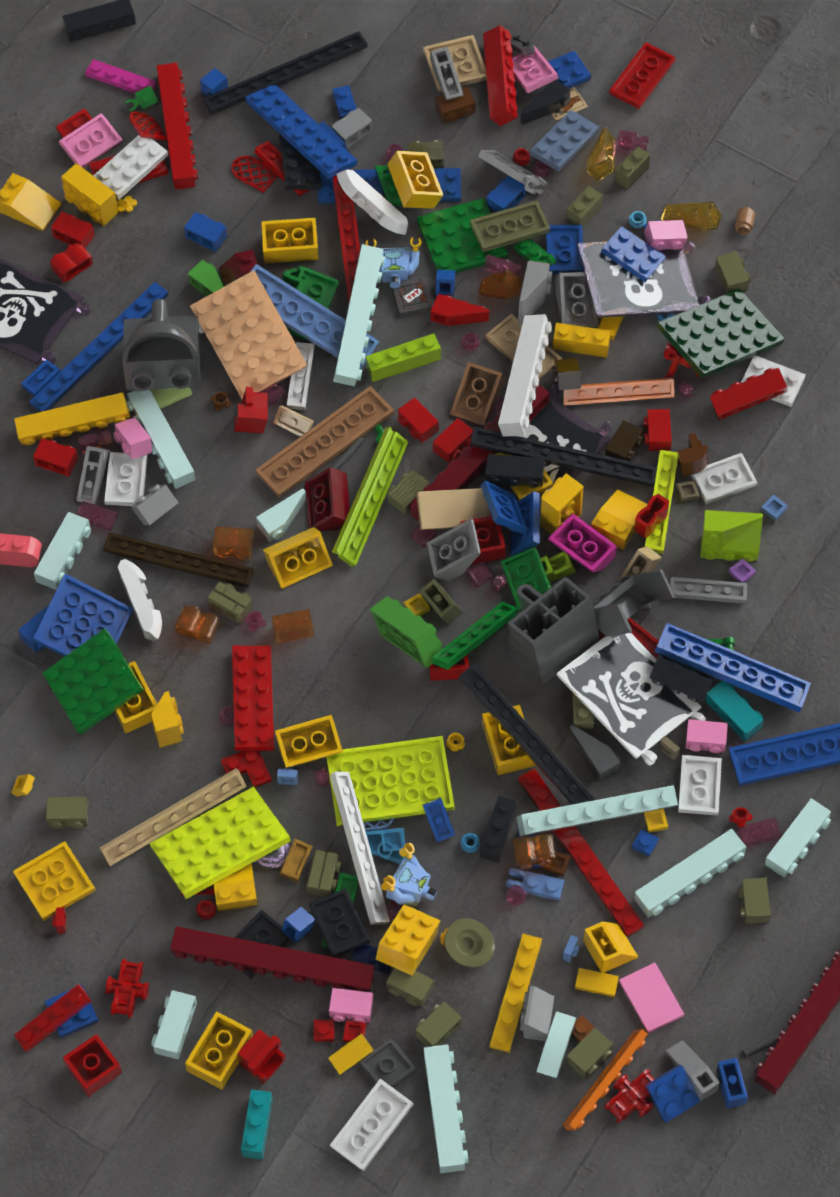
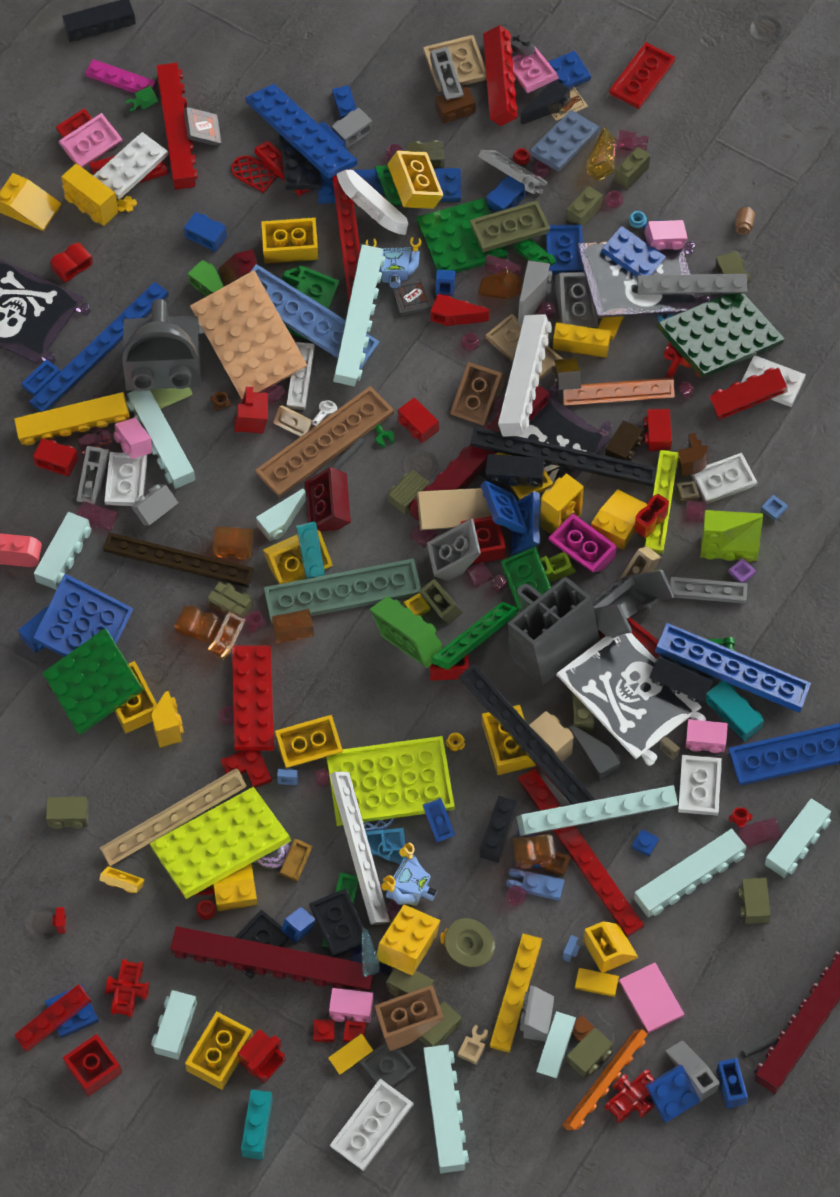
yellow plate [11,774,35,797] -> none
yellow plate [13,841,96,921] -> none
red brick [51,211,95,248] -> none
white brick [118,559,162,641] -> none
red window [129,112,167,140] -> none
blue brick [200,68,228,97] -> none
black plate [203,31,368,115] -> none
olive brick [306,850,342,897] -> none
lime plate [332,427,408,567] -> none
lime brick [365,334,441,382] -> none
red brick [433,418,473,463] -> none
dark azure plate [460,833,480,853] -> none
yellow plate [644,808,668,833] -> none
clear yellow slope [661,202,722,230] -> none
none -> yellow plate [100,866,145,893]
none -> tile [183,107,221,147]
none -> clear orange brick [207,611,246,659]
none -> sand green plate [264,558,422,624]
none -> teal plate [296,522,325,579]
none -> white plate [312,400,337,426]
none -> clear light blue slope [362,929,379,977]
none -> medium nougat slope [375,985,444,1051]
none -> tan plate [458,1025,488,1065]
none -> tan brick [529,711,573,762]
none -> clear pink plate [538,302,555,320]
none -> clear pink plate [605,190,623,208]
none -> light grey plate [637,274,748,295]
none -> clear pink plate [687,501,706,522]

